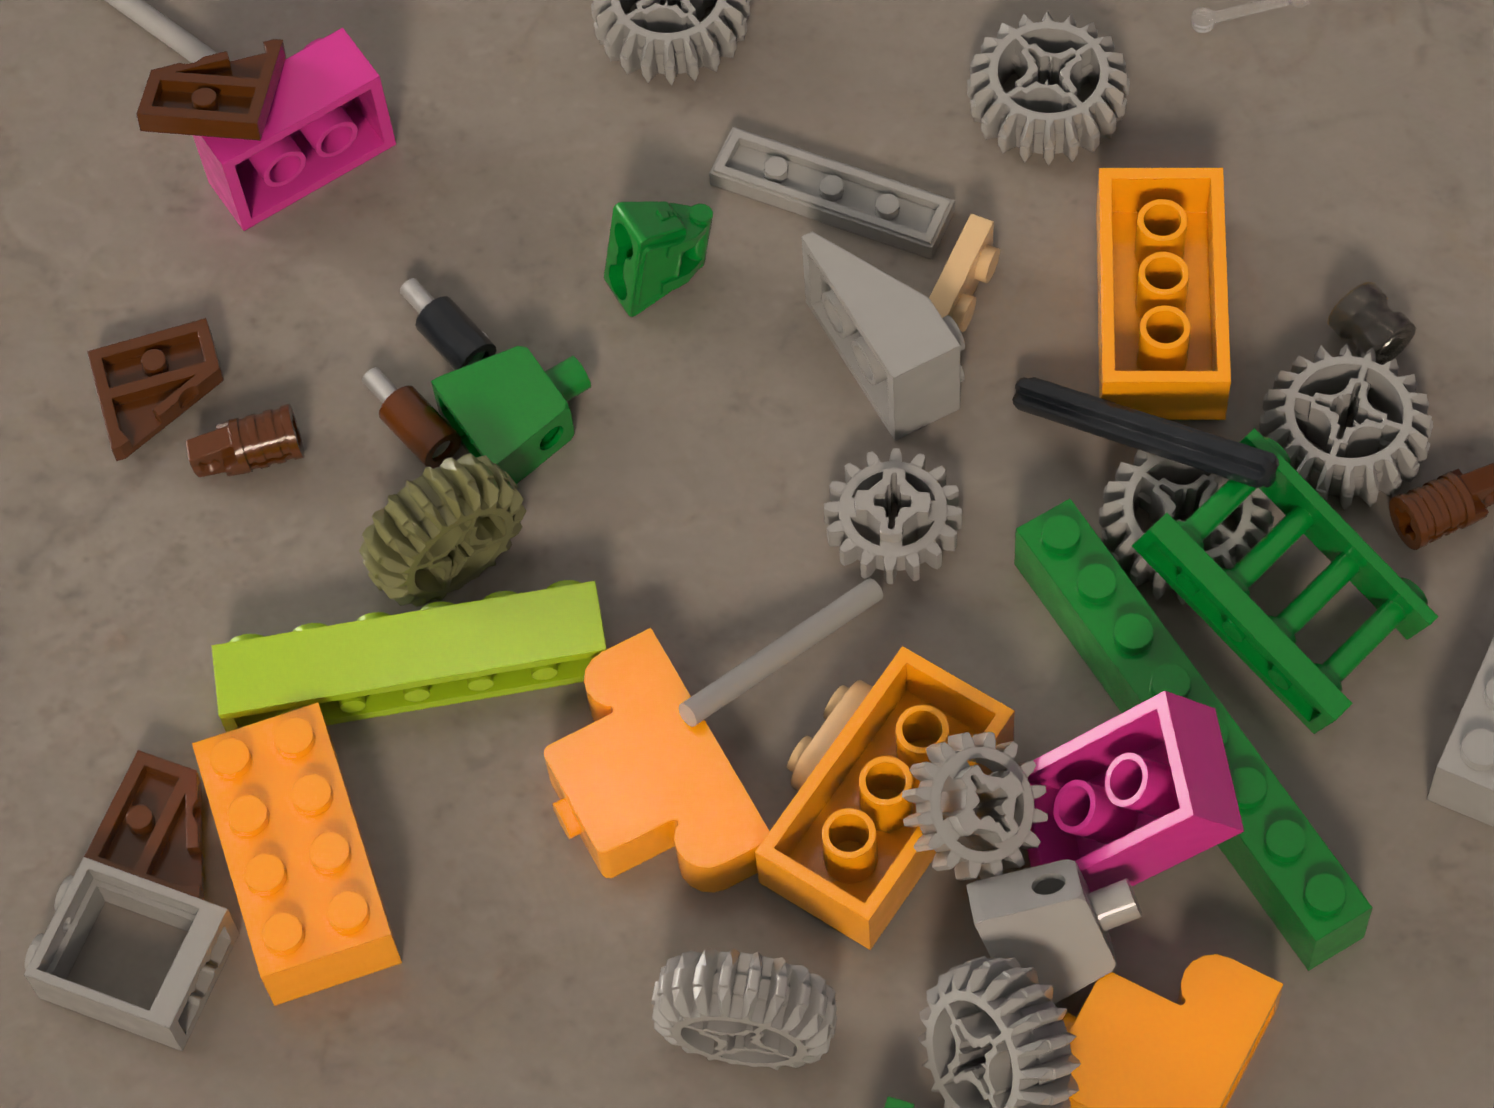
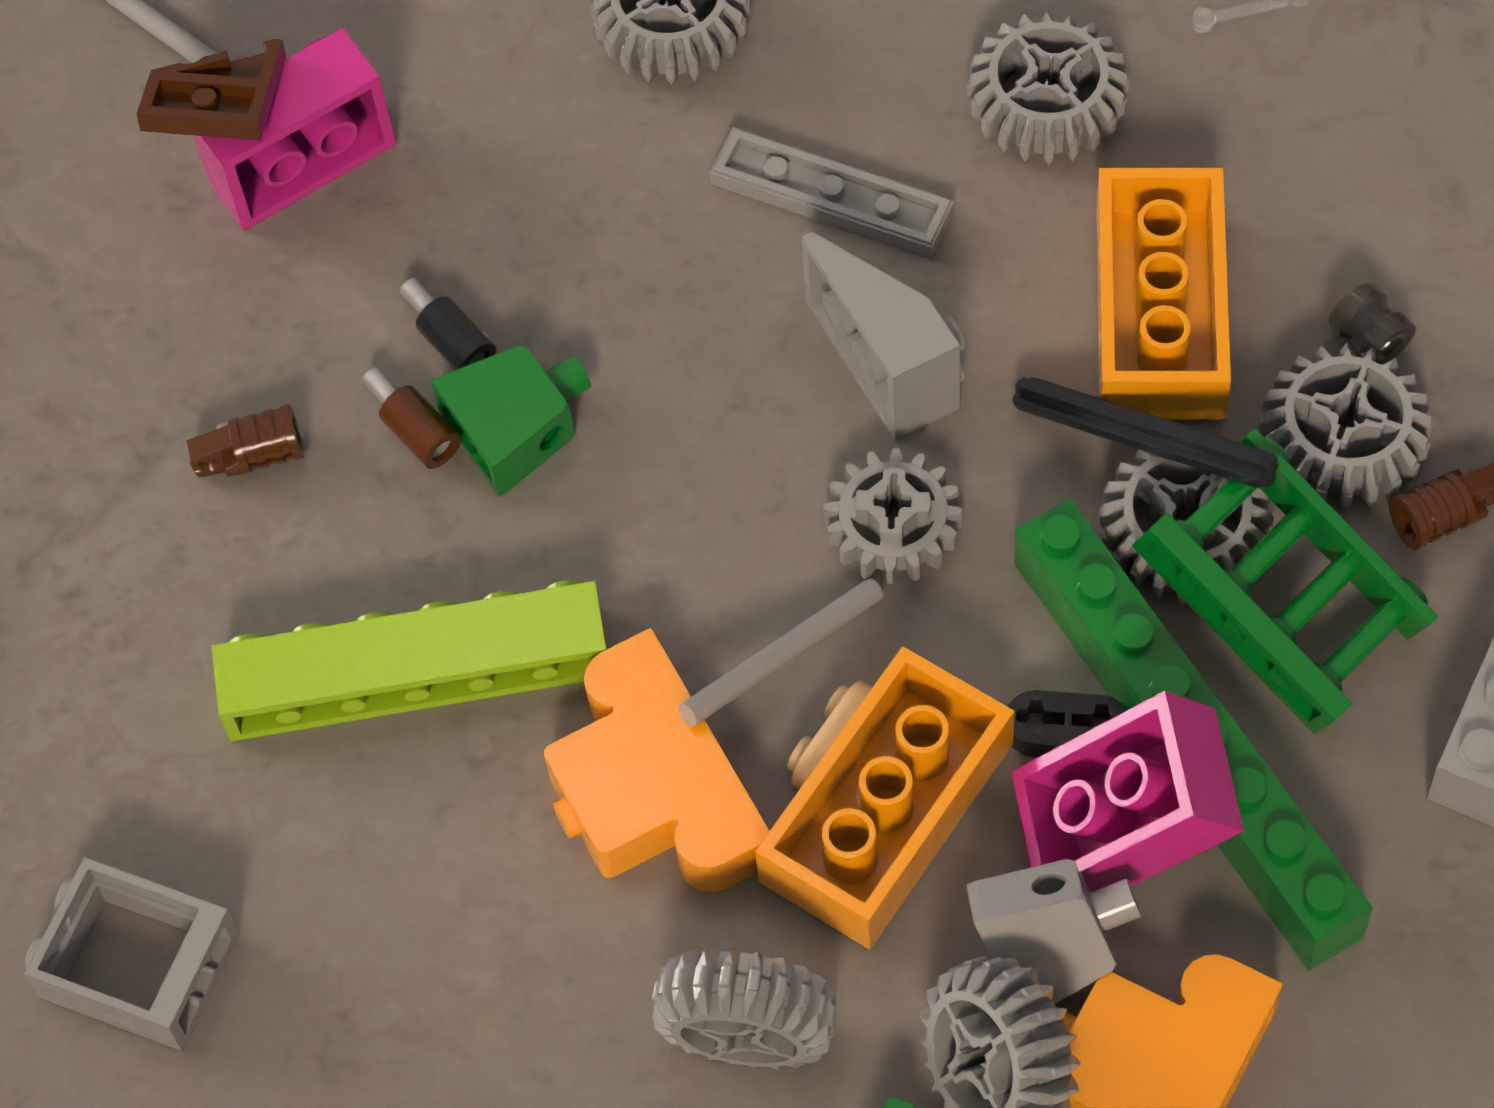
reddish brown wing [84,750,204,900] -> none
reddish brown wing [87,318,224,461] -> none
light orange brick [192,702,402,1006] -> none
olive gear [359,453,526,607] -> none
green piece [604,201,713,317] -> none
light grey gear [902,732,1048,880] -> none
tan plate [929,214,1000,332] -> none
none -> black beam [1008,690,1127,757]

